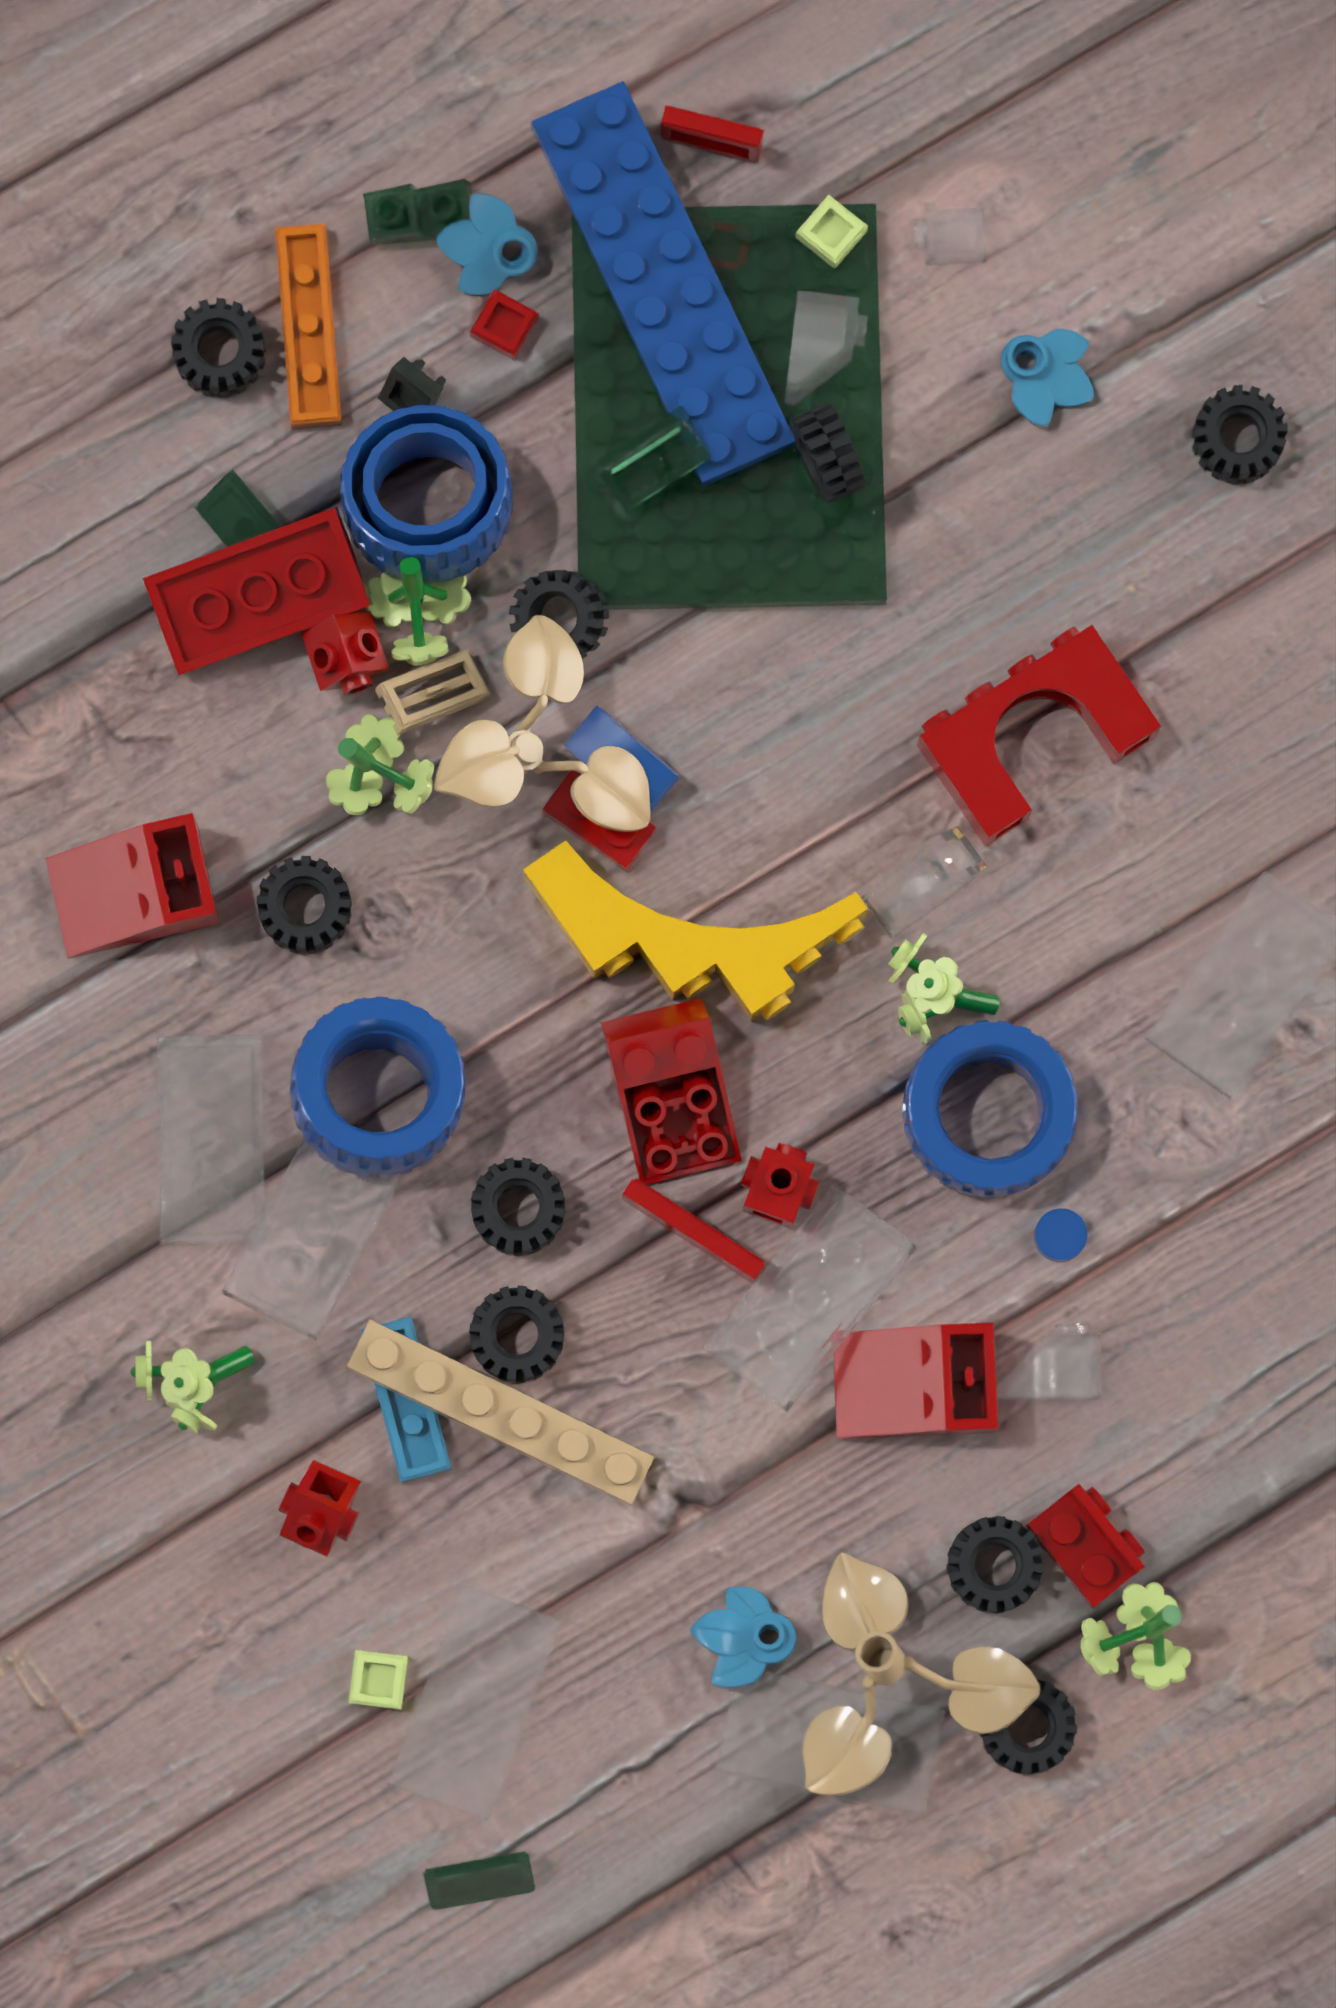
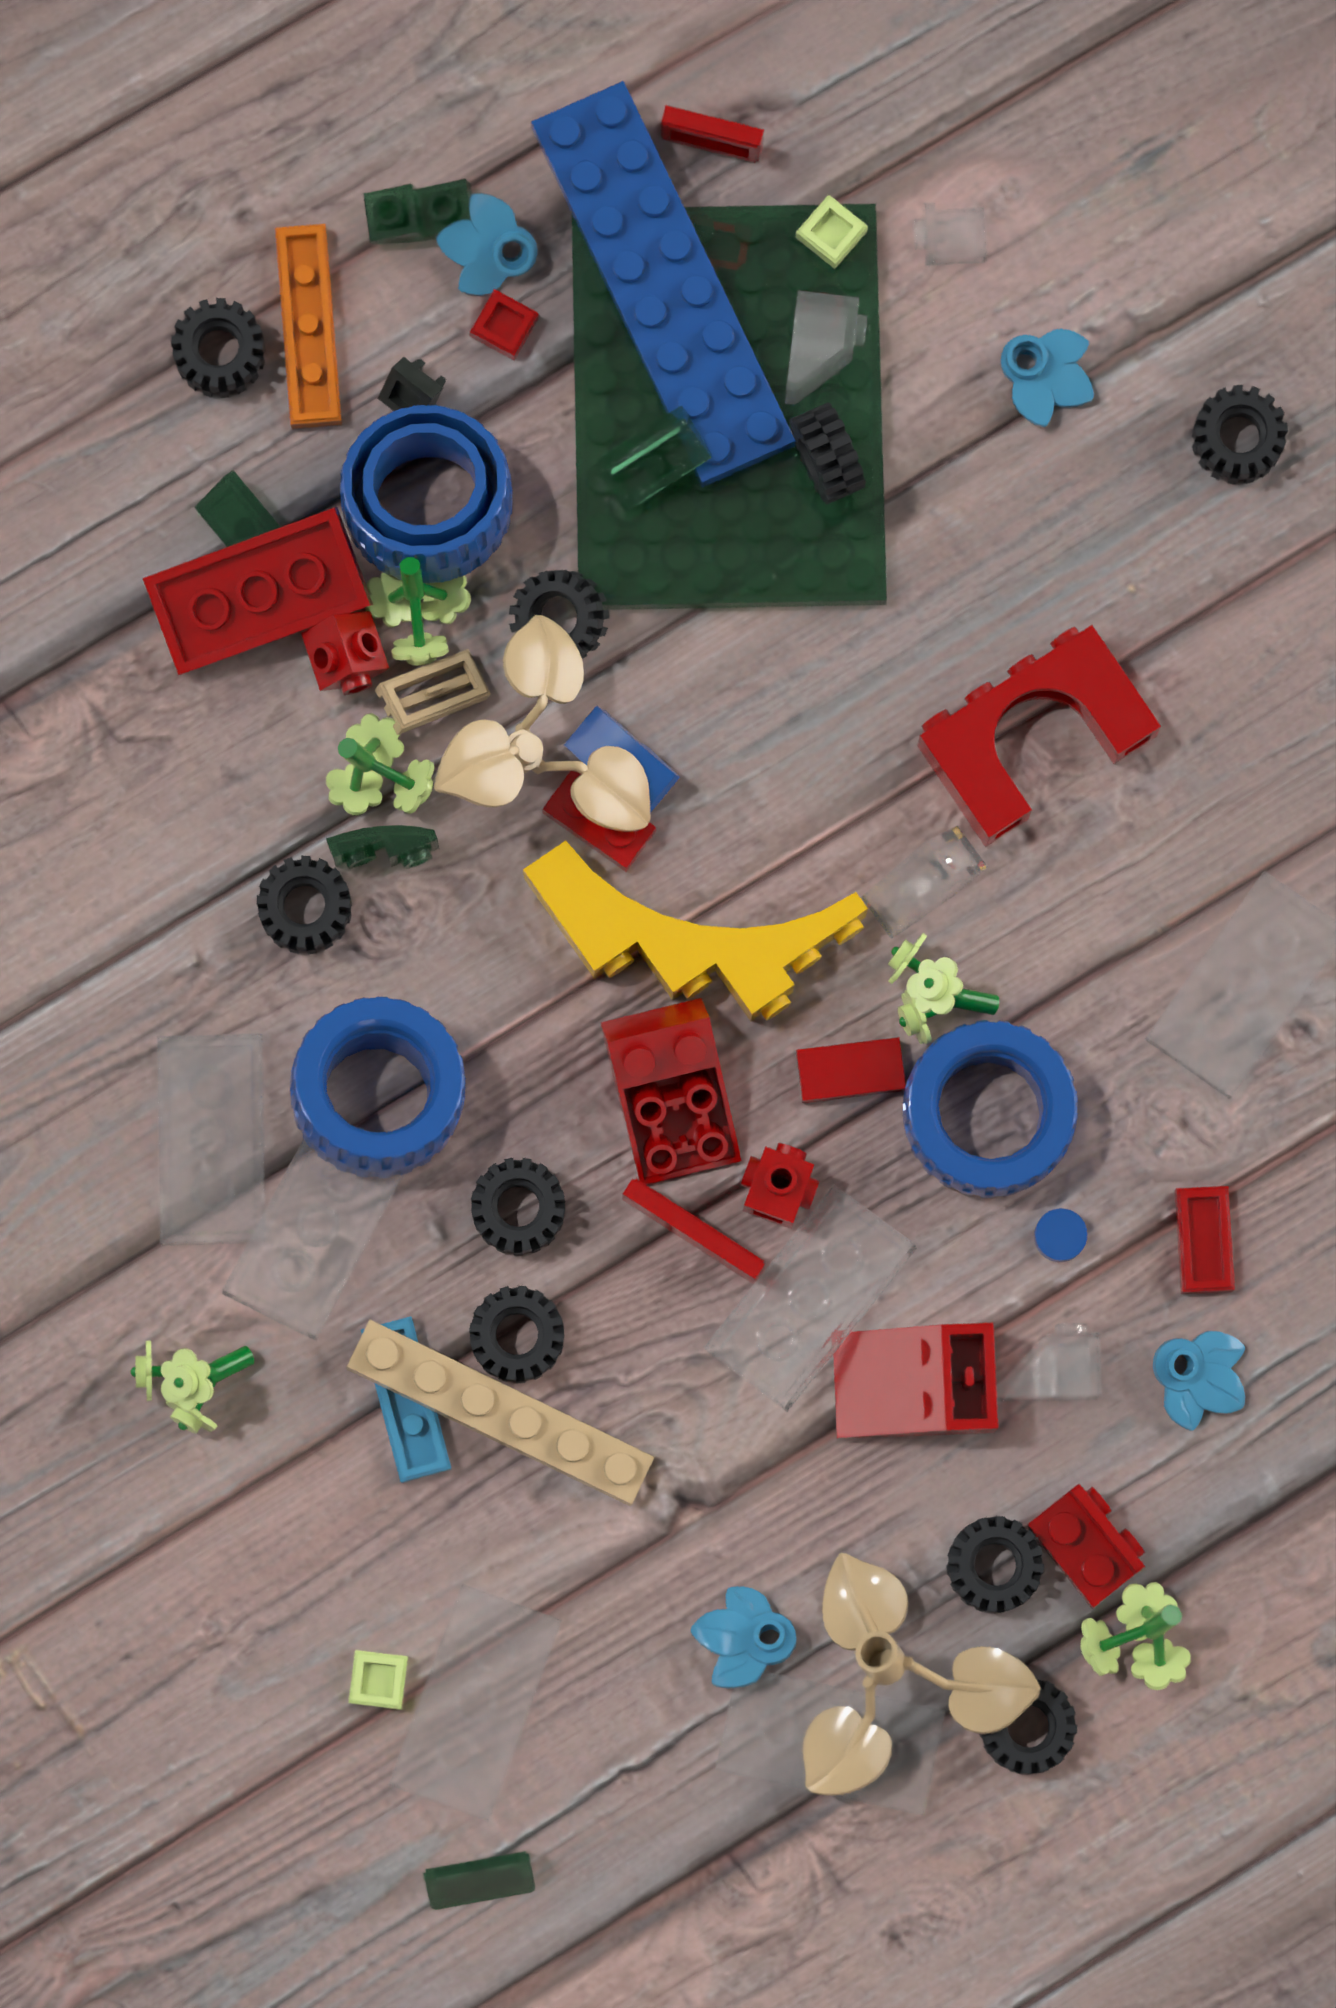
slope [45,813,220,959] -> none
red brick [278,1460,361,1557] -> none
none -> clear green slope [326,825,440,869]
none -> red tile [796,1037,906,1103]
none -> dark azure plate [1153,1331,1245,1431]
none -> red tile [1175,1186,1235,1294]

